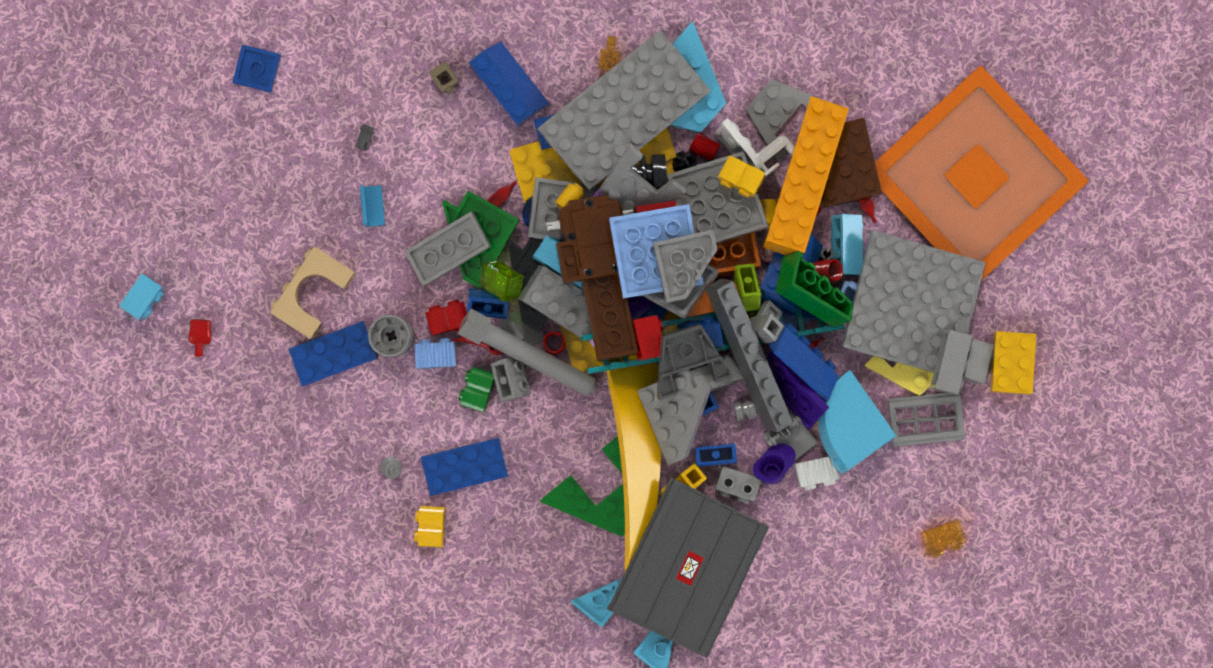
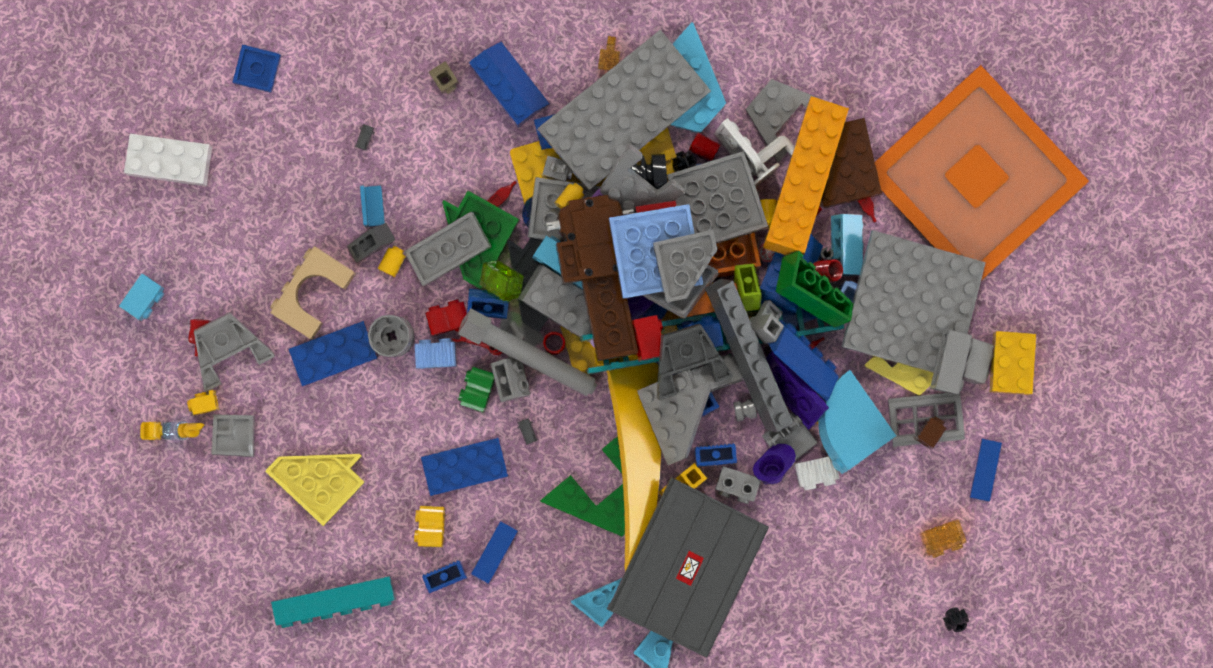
light grey wheel [380,457,402,479] -> none
yellow brick [718,155,765,198] -> none
none -> white brick [124,134,212,186]
none -> yellow piece [140,421,204,440]
none -> yellow brick [187,390,219,415]
none -> light grey wing [194,312,275,392]
none -> light grey plate [211,415,255,457]
none -> light yellow wing [265,454,365,526]
none -> teal brick [271,576,396,628]
none -> dark grey arch [347,223,396,263]
none -> yellow brick [377,246,406,277]
none -> blue brick [422,560,468,594]
none -> blue tile [471,521,518,584]
none -> dark grey pin [517,418,538,445]
none -> light grey brick [542,156,573,181]
none -> reddish brown brick [913,416,947,449]
none -> black gear [943,607,969,632]
none -> blue tile [969,439,1002,502]

